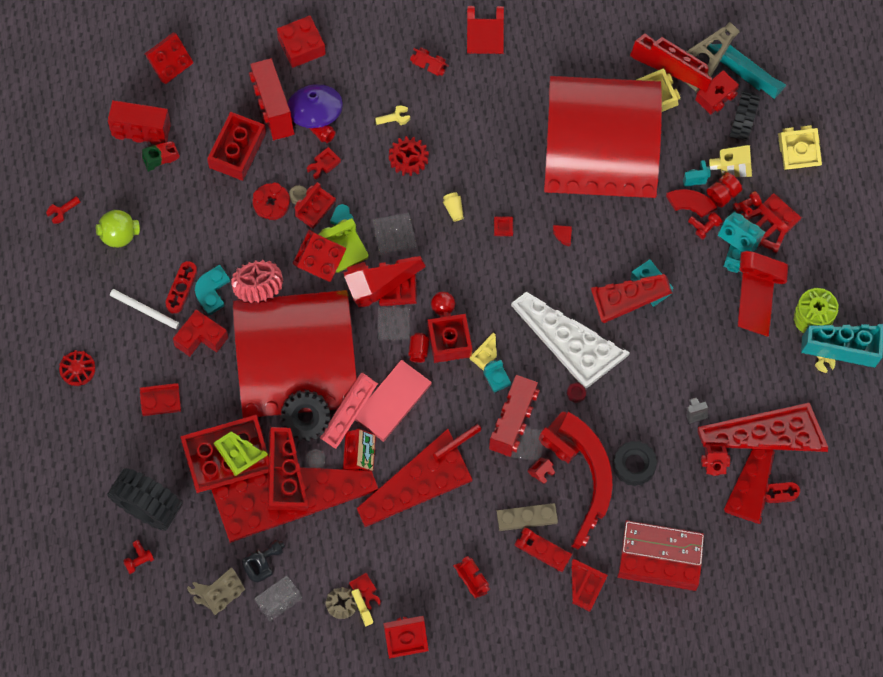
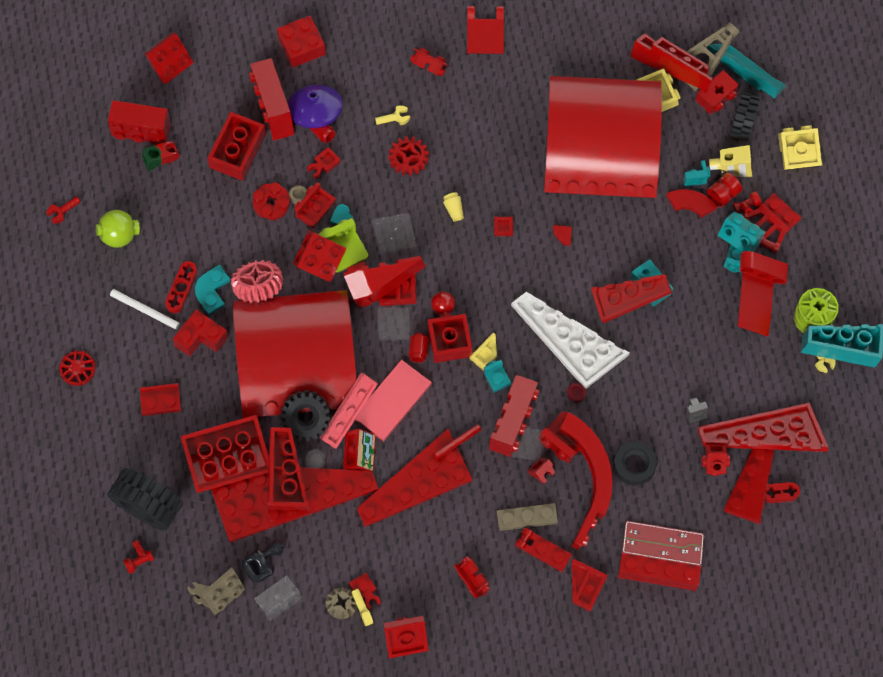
lime wing [214,432,268,476] -> none
red piece [688,212,723,240] -> none

